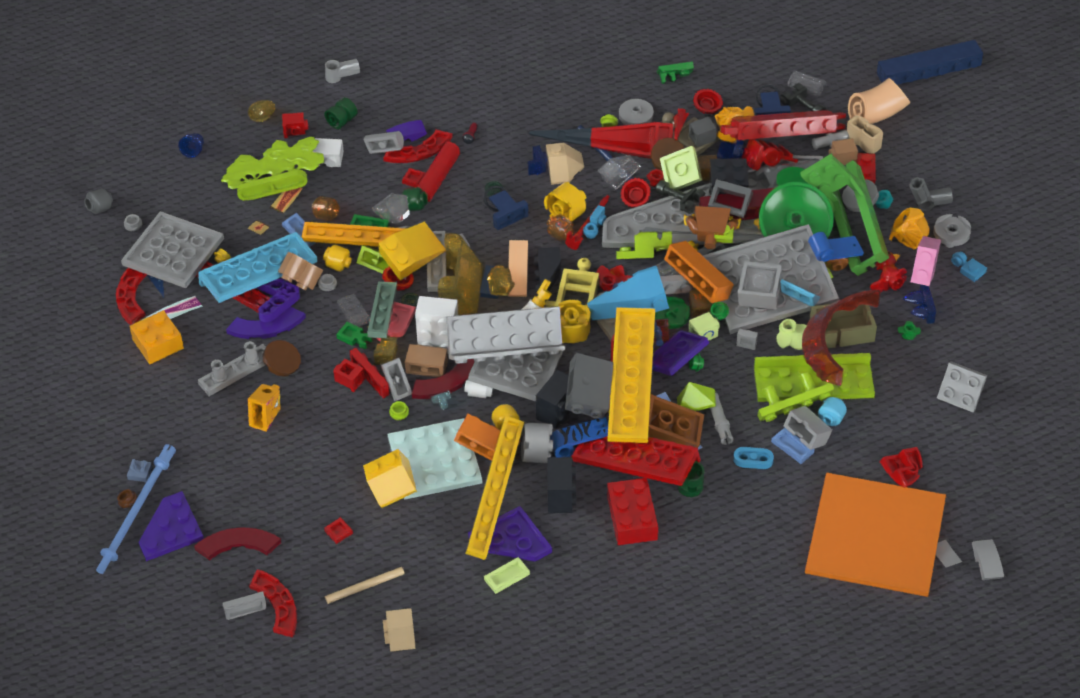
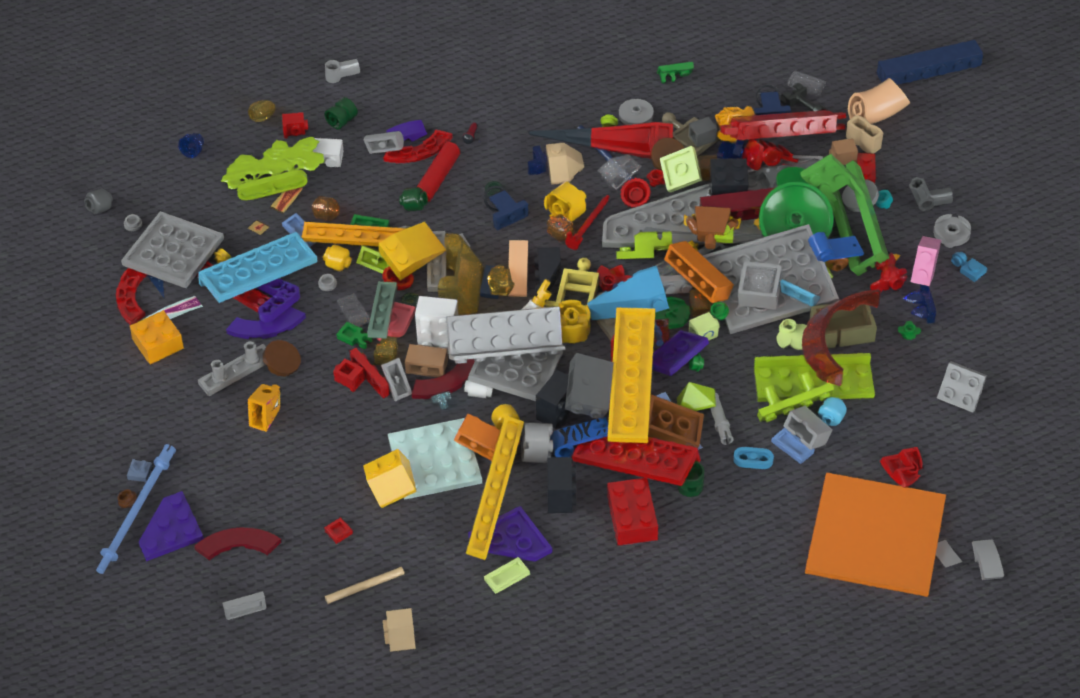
red tile [249,569,297,637] -> none
medium nougat brick [278,252,323,291] -> none
clear slope [372,193,409,223] -> none
lime plate [389,401,409,420] -> none
red tile [402,168,425,187] -> none
dark azure plate [583,205,606,239] -> none
pearl dark grey bar [656,180,706,214] -> none
red piece [673,108,689,140] -> none
red hat [693,89,723,114] -> none
dark grey tile [708,179,753,218] -> none
light grey plate [736,329,758,350] -> none
light grey pin [812,130,849,150] -> none
light orange piece [889,208,929,250] -> none

